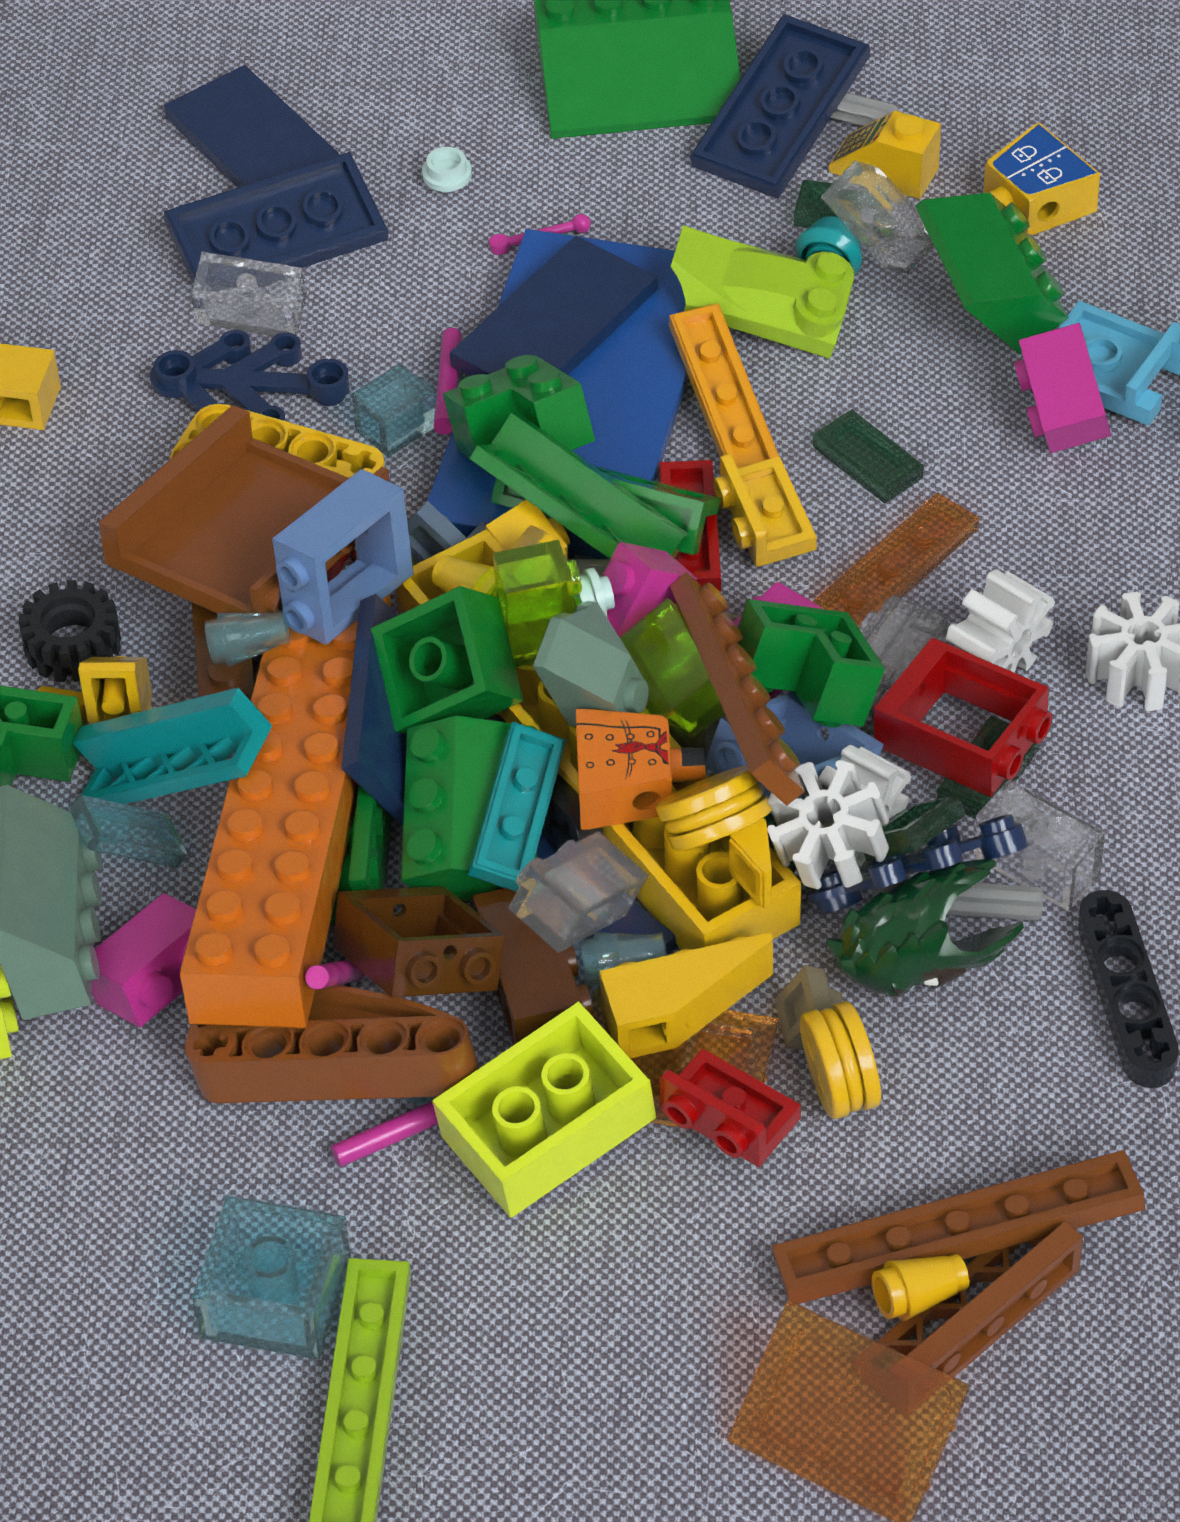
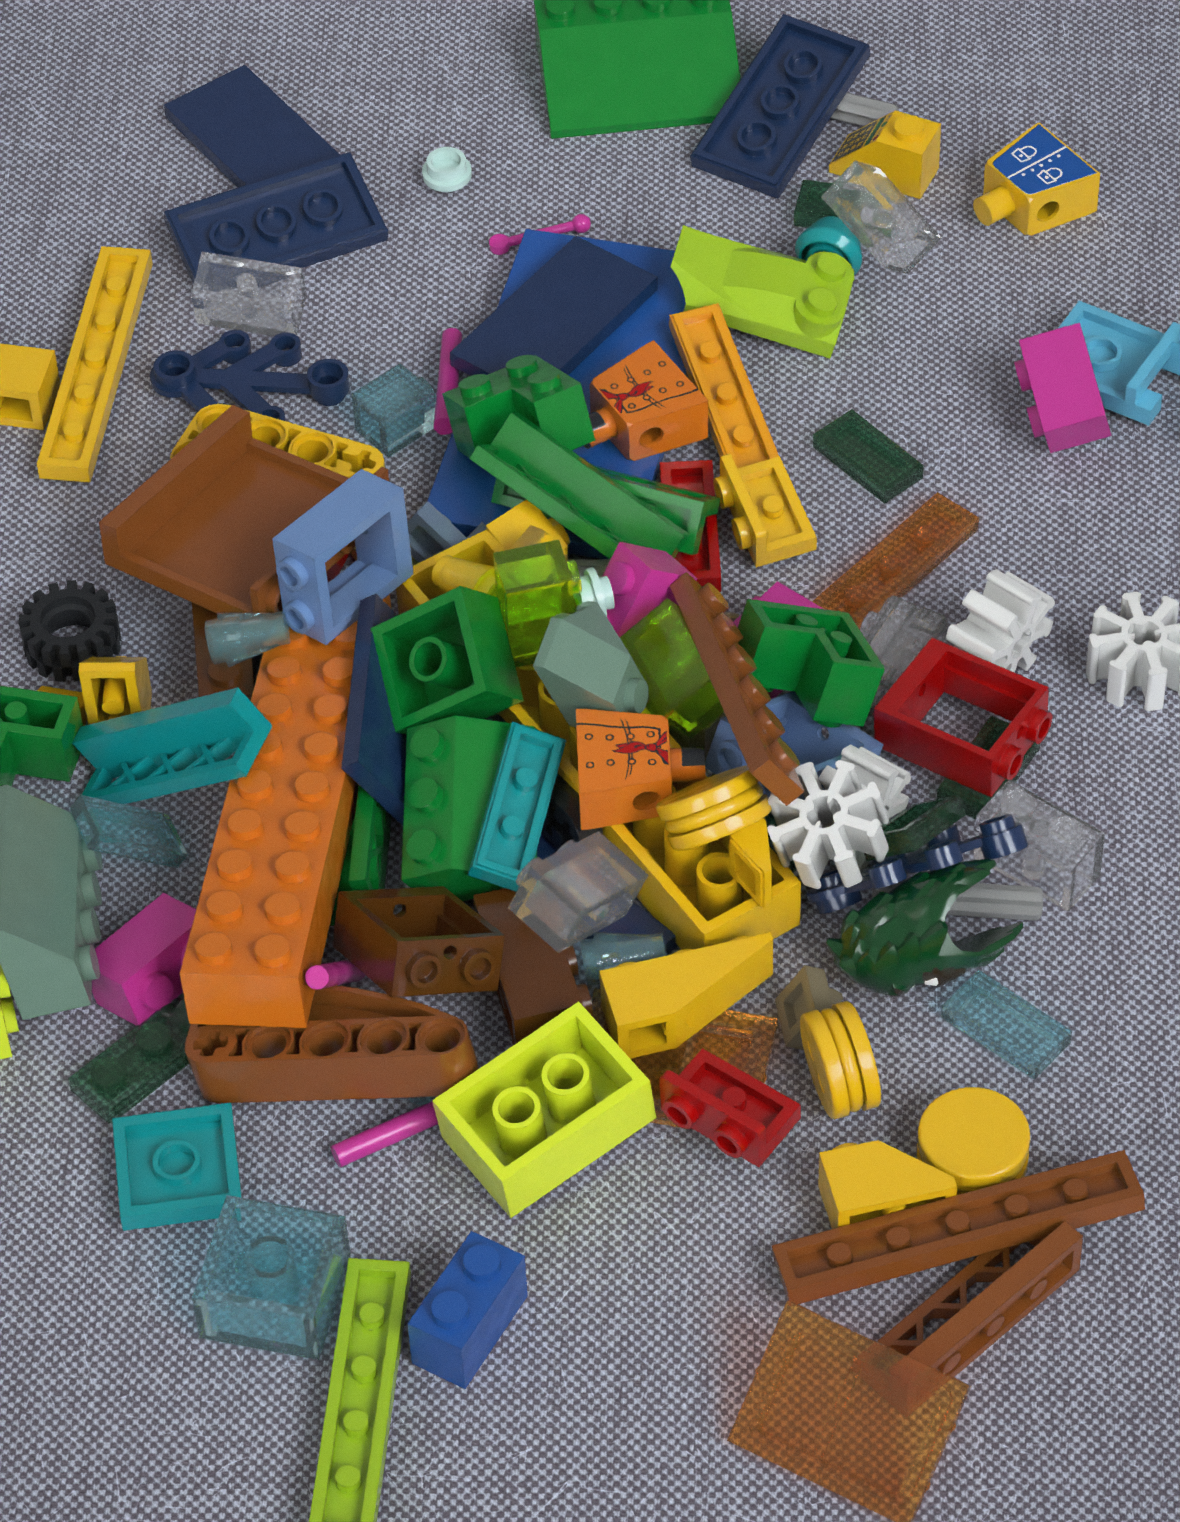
yellow cone [872,1254,969,1321] -> none
green slope [915,192,1069,355] -> none
black beam [1078,890,1179,1088] -> none
none -> yellow plate [37,246,153,483]
none -> clear green hinge [68,999,190,1124]
none -> teal plate [112,1103,244,1231]
none -> blue brick [407,1231,528,1389]
none -> orange torso [584,340,708,461]
none -> yellow slope [818,1140,957,1229]
none -> yellow head [916,1087,1030,1195]
none -> clear light blue tile [941,969,1072,1080]

